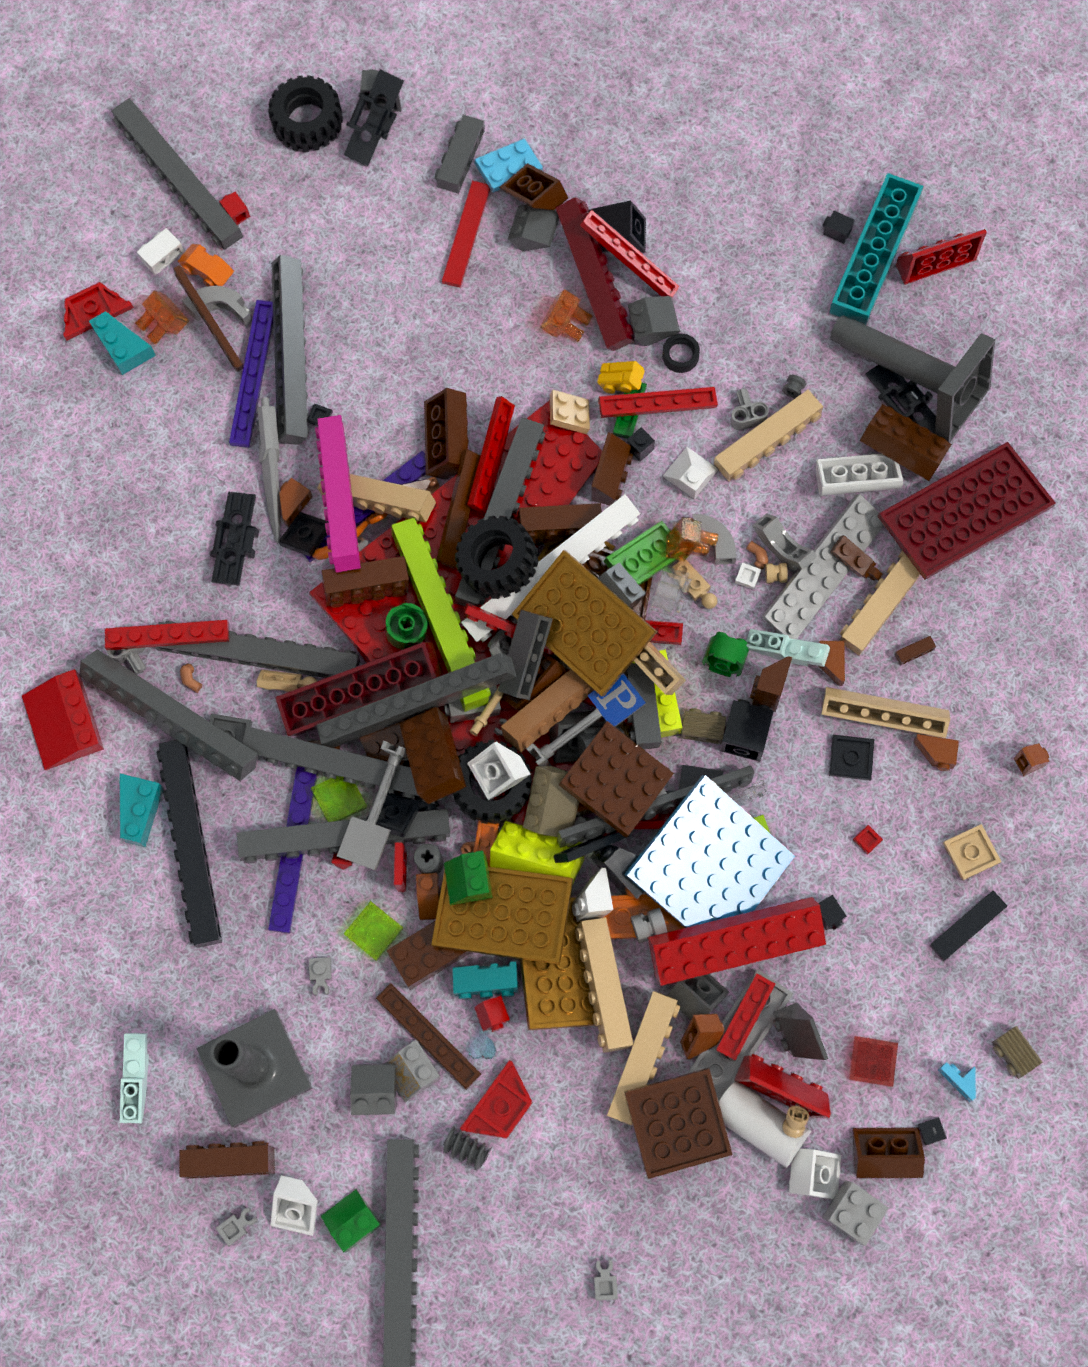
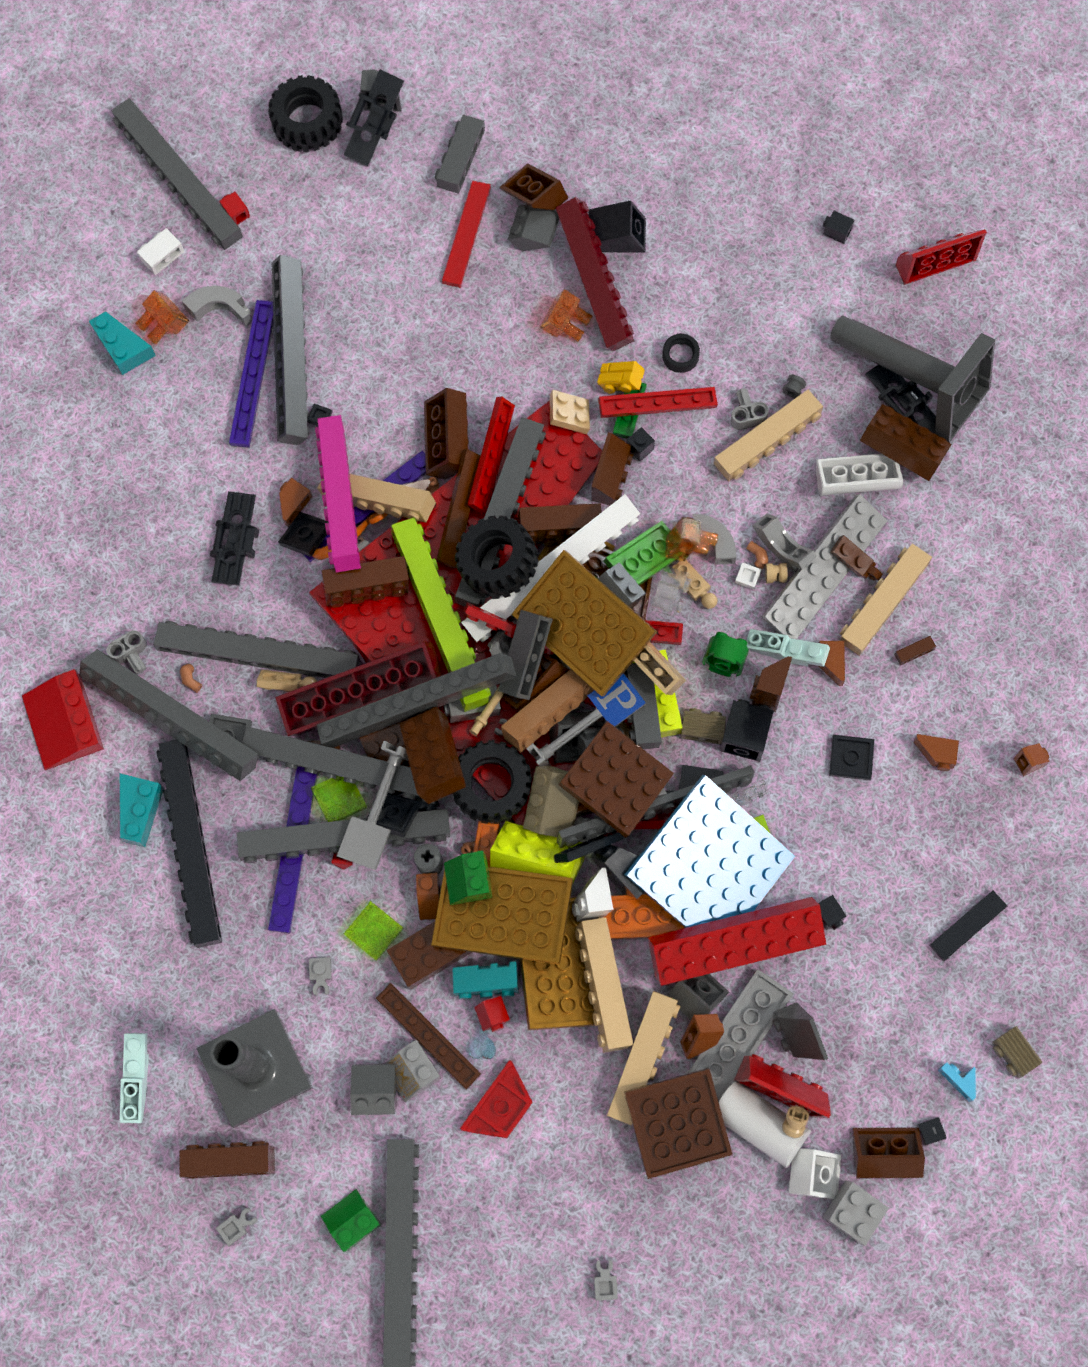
red wing [63,282,134,341] -> none
red plate [105,620,229,650] -> none
reddish brown tile [174,265,243,372] -> none
orange brick [177,244,234,286] -> none
light grey piece [256,397,280,544] -> none
white slope [270,1175,318,1236] -> none
green brick [385,603,428,650] -> none
red tile [394,843,407,892] -> none
dark grey piece [443,1126,492,1171] -> none
white slope [467,742,530,800] -> none
medium azure plate [474,138,543,193] -> none
plate [579,210,680,298] -> none
dark grey slope [628,296,680,346] -> none
light grey wheel [631,908,667,943] -> none
white slope [663,447,719,499] -> none
red plate [716,973,775,1061] -> none
tan brick [821,687,950,738] -> none
teal brick [829,173,924,325] -> none
clear red plate [849,1036,898,1087] -> none
red tile [853,825,883,855] -> none
dark red plate [877,442,1056,580] -> none
tan plate [943,824,1002,881] -> none

